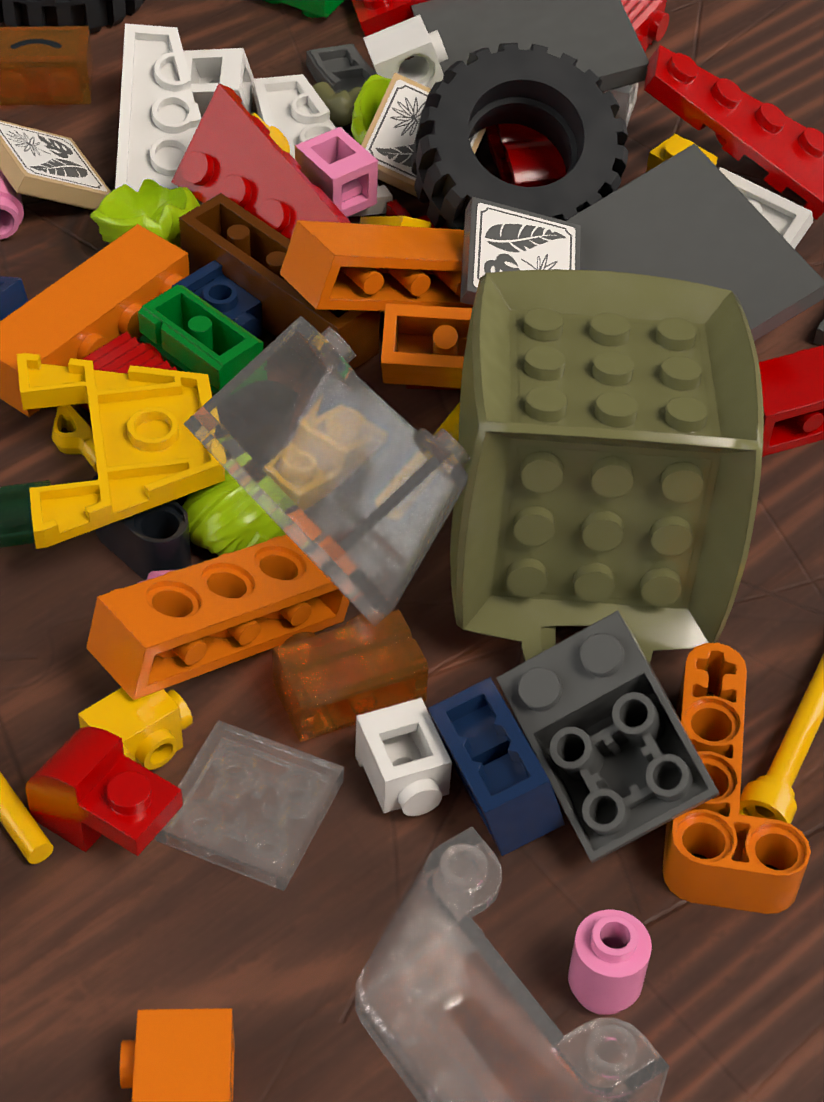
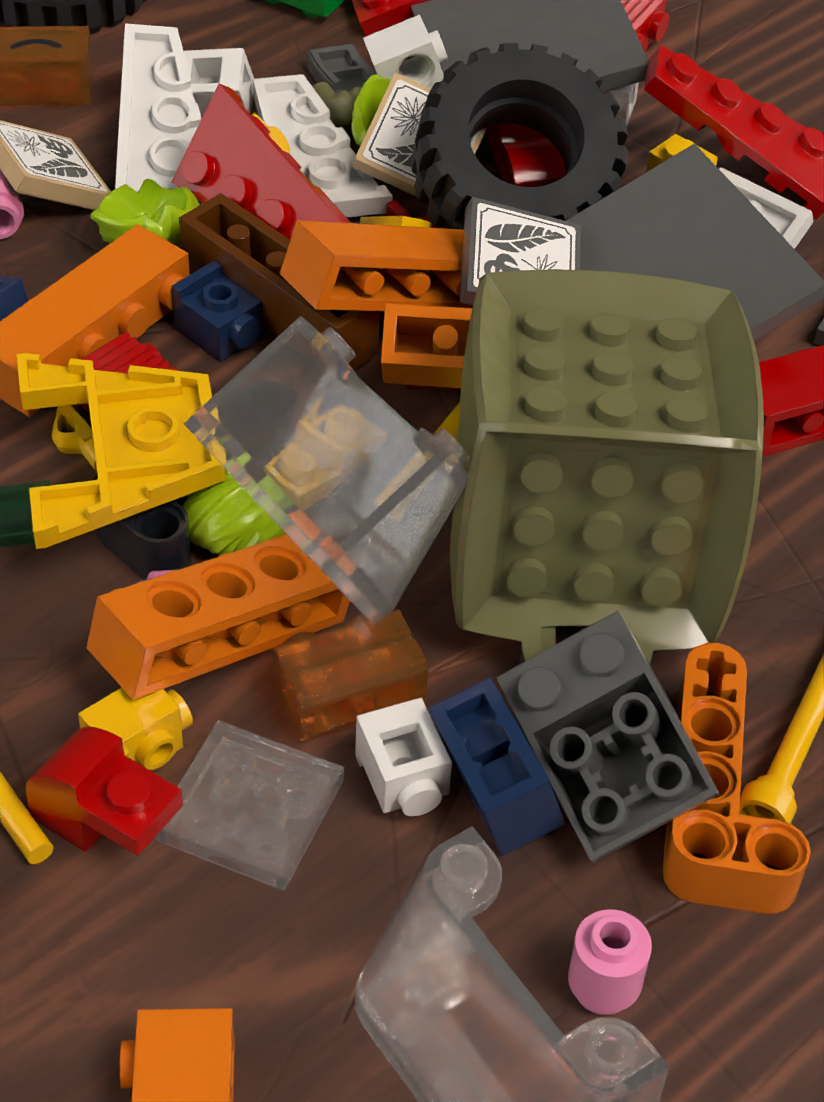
green brick [138,284,264,401] -> none
bright pink brick [295,127,378,217] -> none

